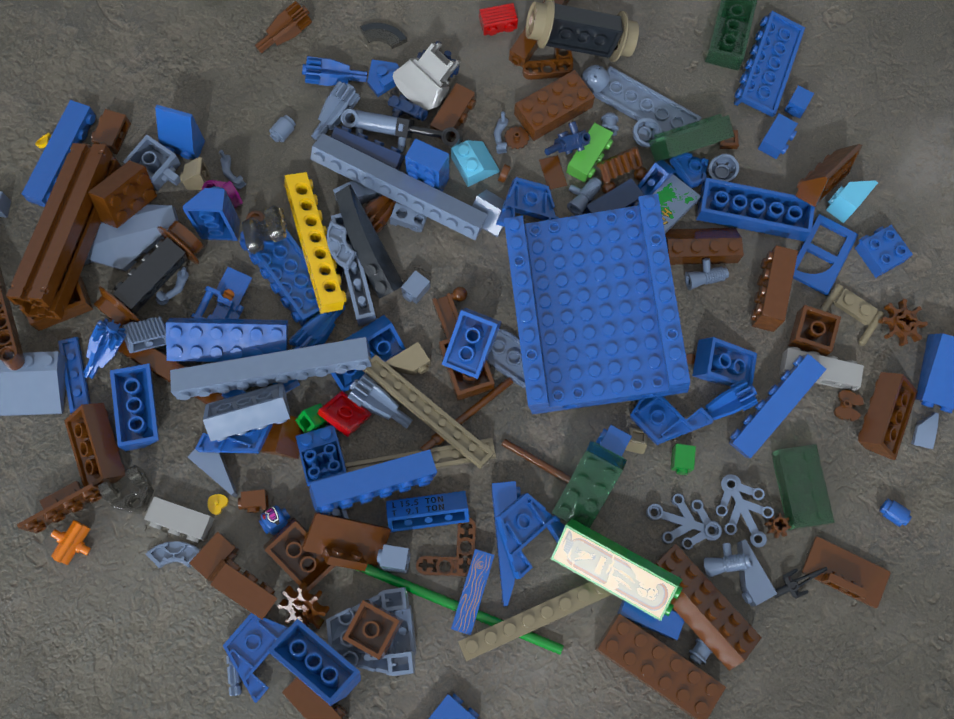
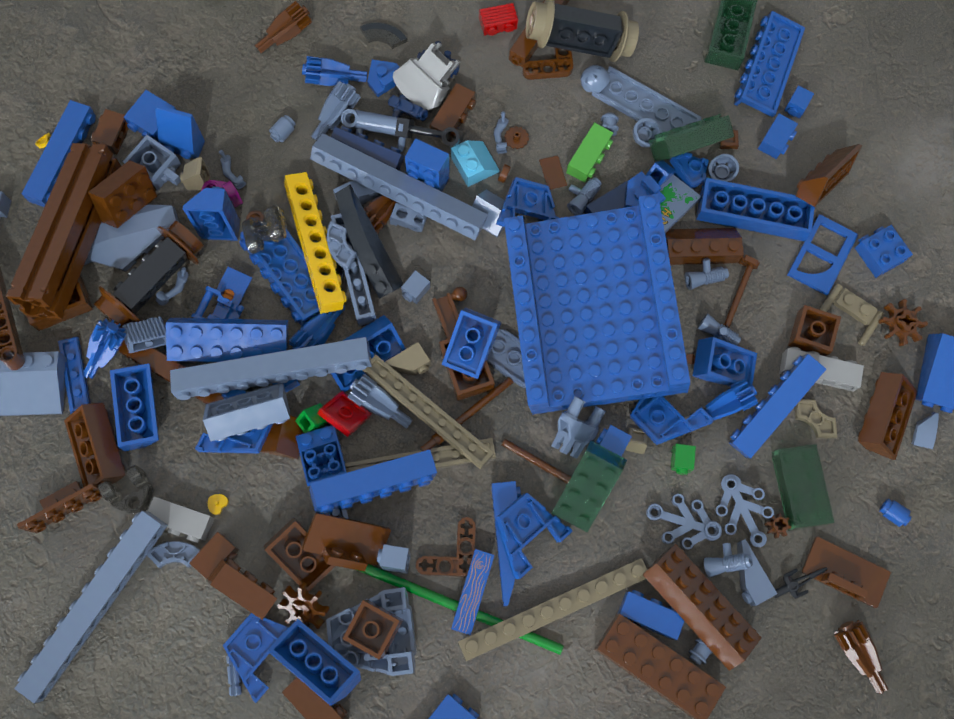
orange pin [50,520,91,565] -> none
sand blue slope [188,449,238,498] -> none
reddish brown brick [238,489,269,513] -> none
blue head [259,505,290,536] -> none
blue brick [386,491,469,532] -> none
reddish brown brick [514,70,595,141] -> none
dark blue piece [544,121,591,155] -> none
brick [551,519,683,621] -> none
reddish brown gear [596,147,648,194] -> none
reddish brown brick [750,245,798,332] -> none
medium azure slope [826,181,878,223] -> none
reddish brown piece [834,390,864,422] -> none
none -> sand blue brick [14,511,168,704]
none -> blue brick [124,90,176,143]
none -> sand blue connector [552,396,606,458]
none -> blue plate [625,171,666,208]
none -> sand blue piece [697,313,741,346]
none -> reddish brown piece [724,255,760,328]
none -> dark tan tile [794,399,838,439]
none -> reddish brown piece [834,620,888,694]

